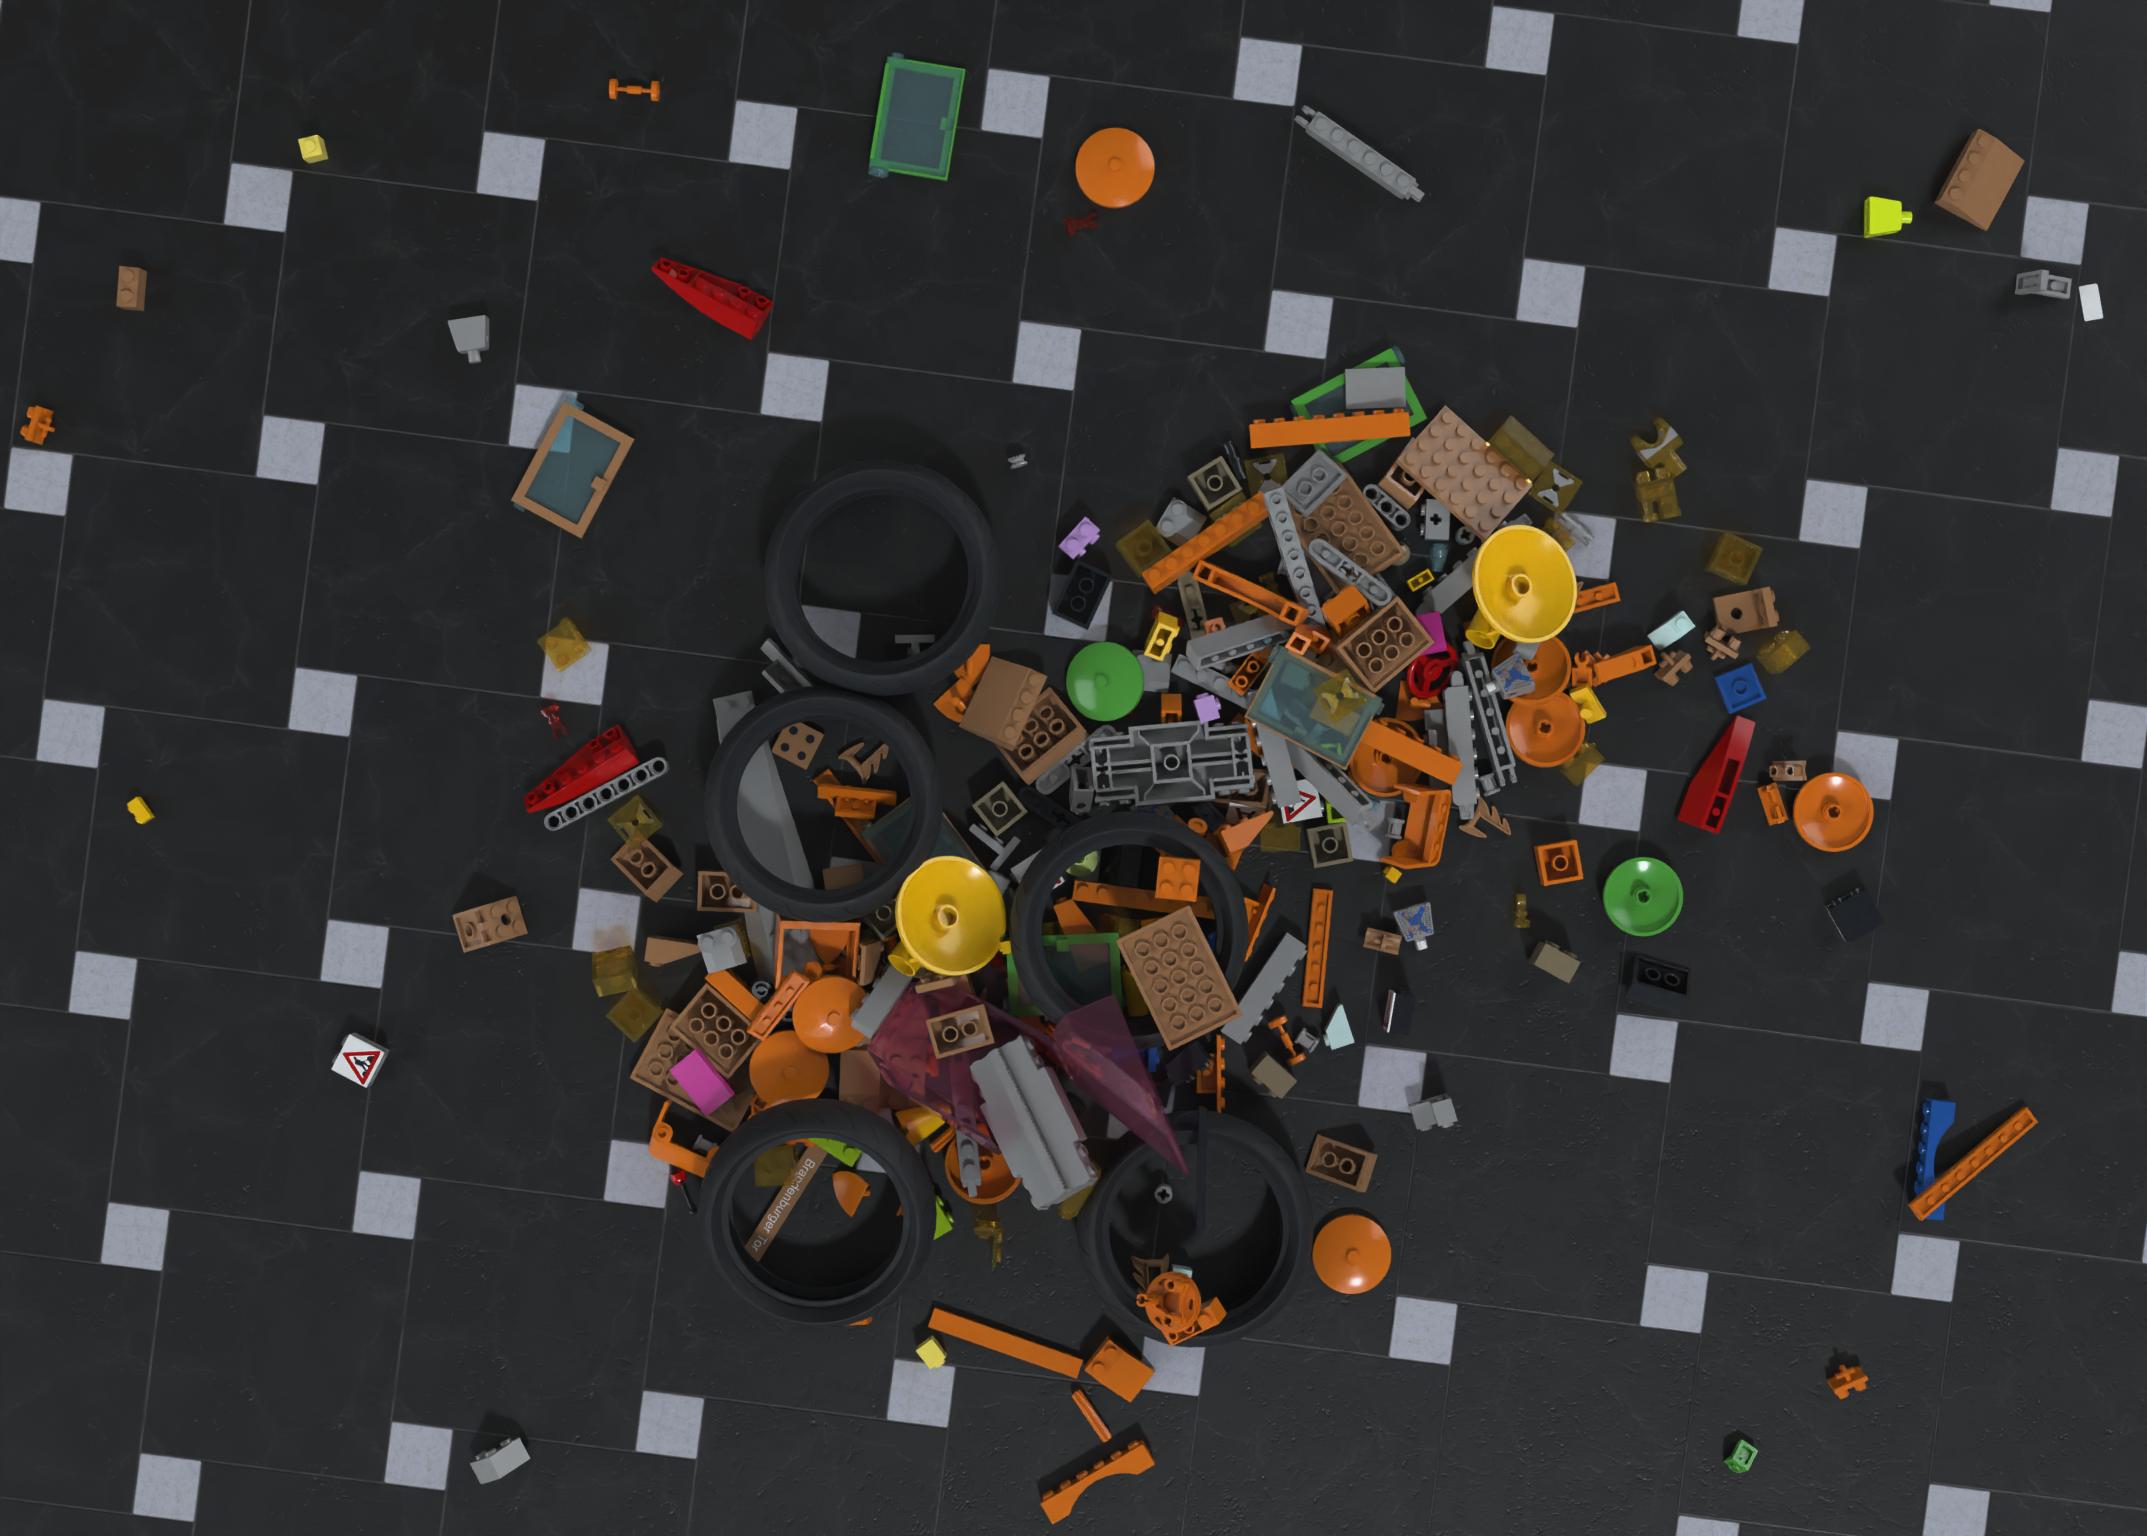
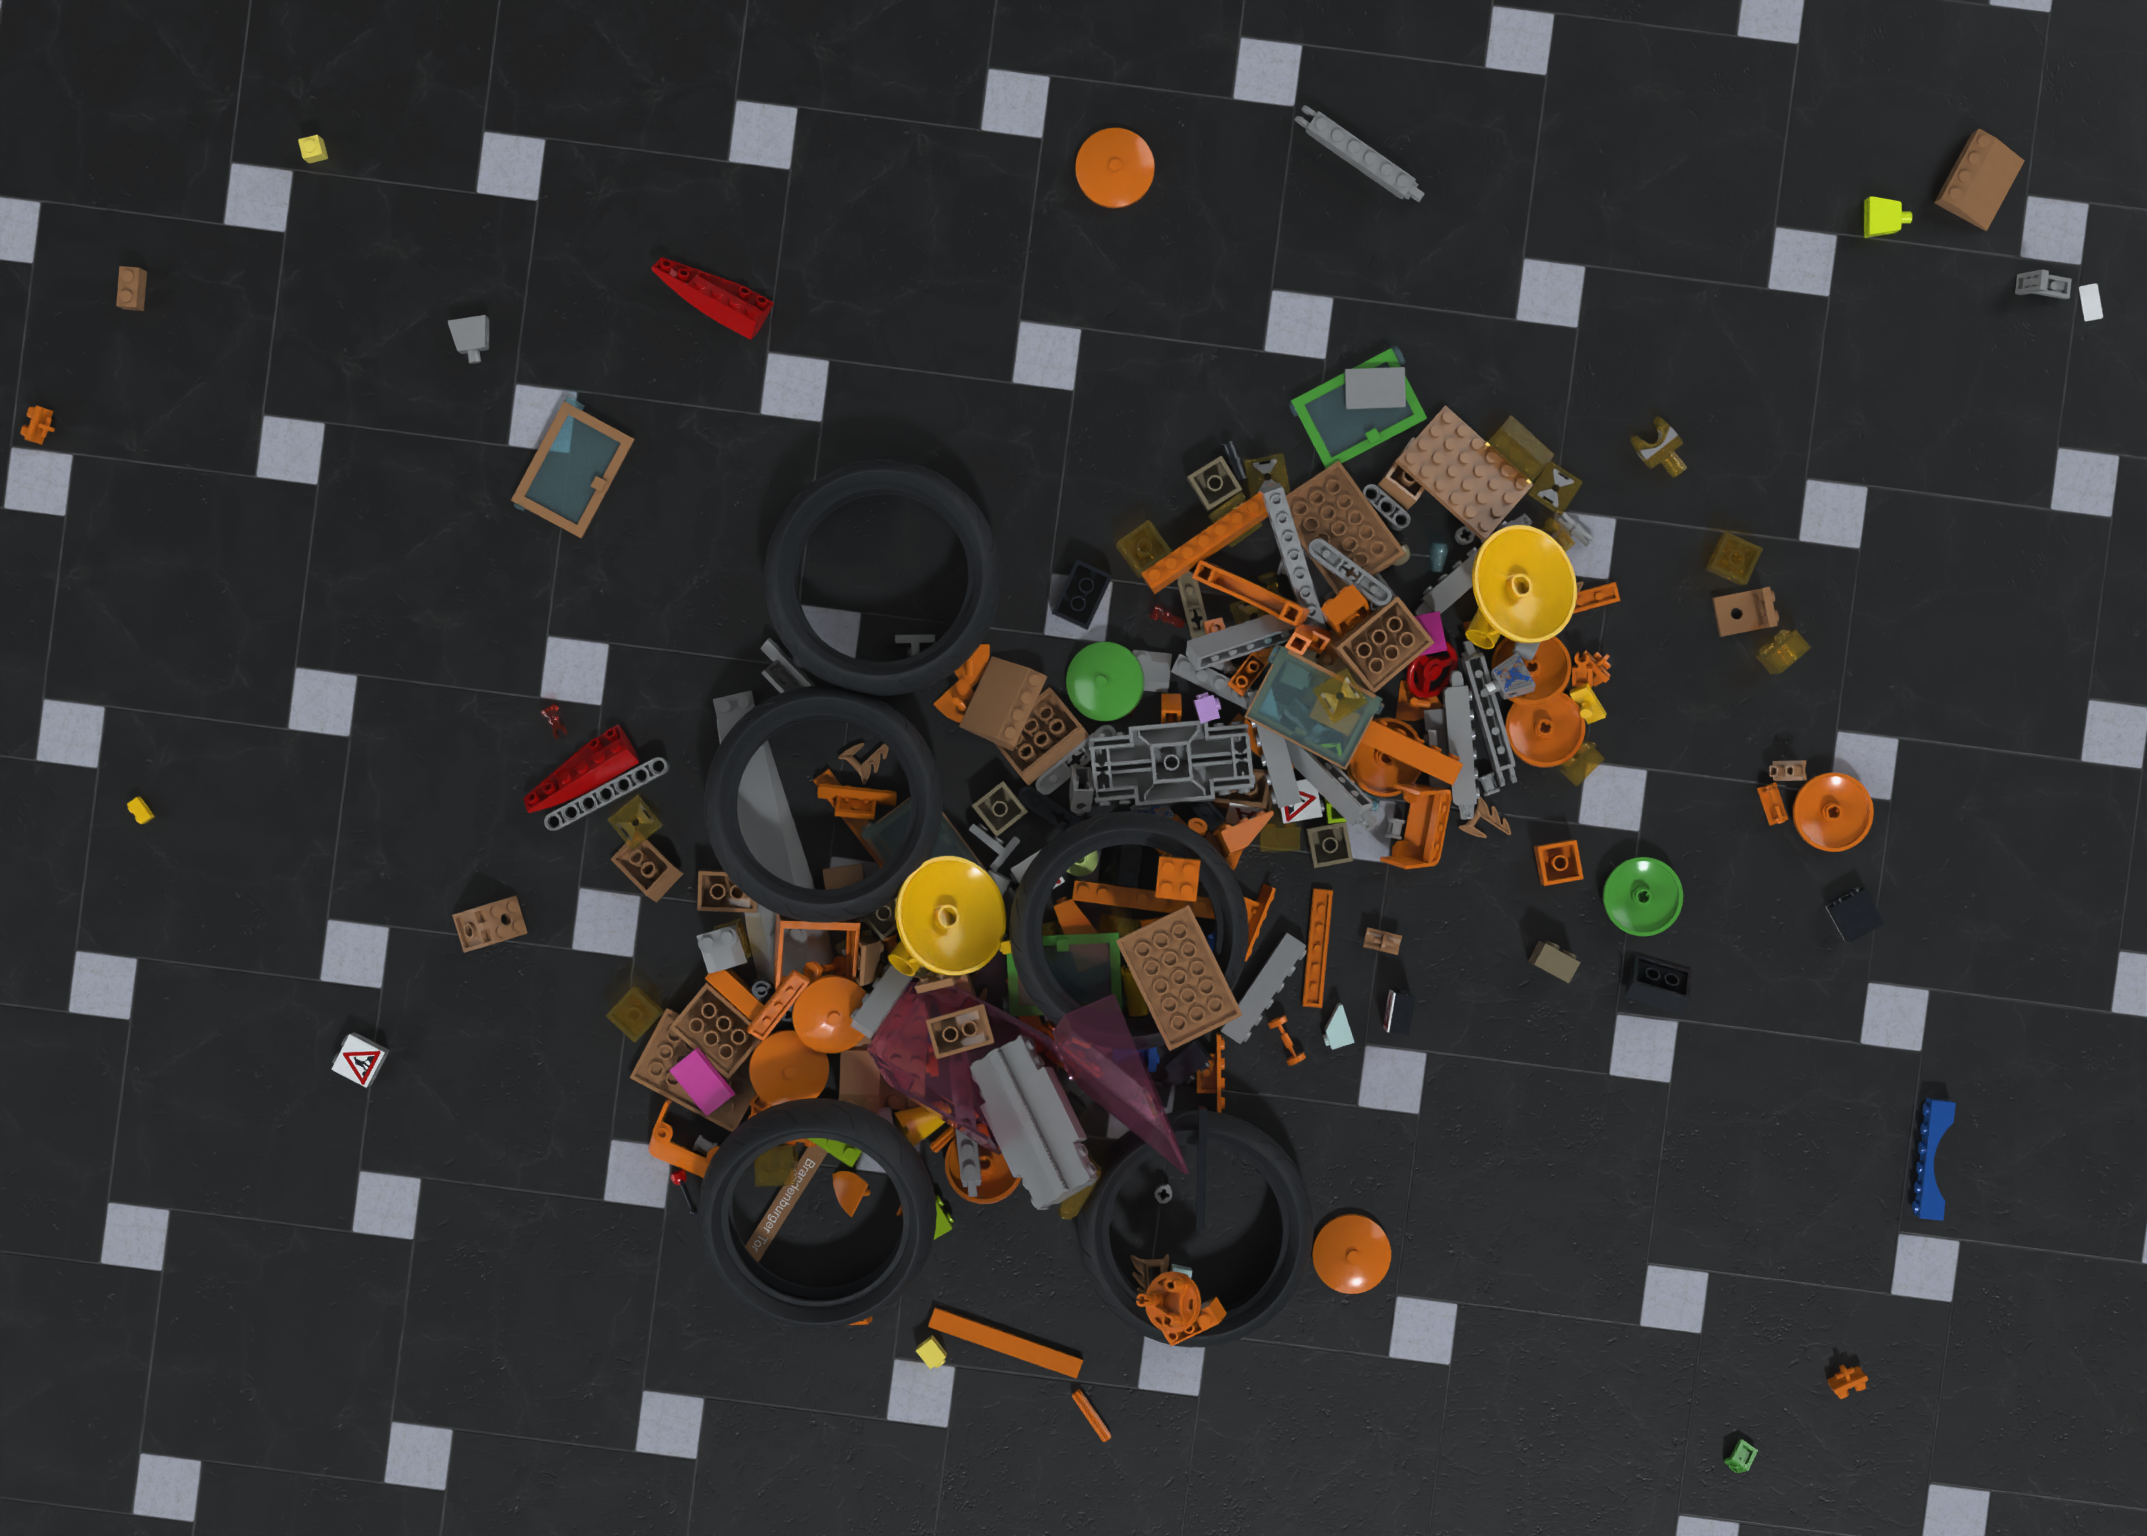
light grey brick [470,1438,530,1484] -> none
clear yellow bracket [538,617,592,672] -> none
clear yellow brick [592,945,638,997] -> none
orange wheel [609,79,660,101] -> none
medium nougat slope [644,935,701,967] -> none
medium nougat tile [771,722,825,770] -> none
orange shield [810,929,850,964] -> none
clear light blue door [868,53,966,181] -> none
clear yellow bracket [974,1220,1003,1268] -> none
clear red arm [990,955,1008,973] -> none
light grey bush [1008,454,1028,469] -> none
orange arch [1041,1440,1155,1524] -> none
lavender brick [1059,517,1100,560] -> none
clear red piece [1065,213,1100,237] -> none
orange slope [1084,1335,1155,1403] -> none
yellow brick [1144,611,1180,661] -> none
light grey slope [1153,497,1207,547] -> none
orange brick [1249,408,1410,448] -> none
dark tan brick [1249,1051,1297,1099] -> none
light grey tile [1282,449,1348,518] -> none
light grey bush [1294,1027,1320,1053] -> none
medium nougat slope [1305,1134,1378,1193] -> none
yellow piece [1383,865,1402,883] -> none
torso [1392,901,1434,950] -> none
yellow piece [1406,569,1434,592] -> none
light grey brick [1408,1093,1458,1131] -> none
light grey brick [1420,499,1450,541] -> none
clear yellow piece [1513,894,1530,928] -> none
orange slope [1594,645,1657,683] -> none
clear yellow hips [1634,467,1681,523] -> none
light aqua slope [1647,611,1695,651] -> none
medium nougat hips [1654,649,1693,686] -> none
red wedge [1677,716,1756,834] -> none
medium nougat hips [1704,625,1741,660] -> none
blue tile [1714,662,1767,714] -> none
orange tile [1908,1106,2038,1221] -> none

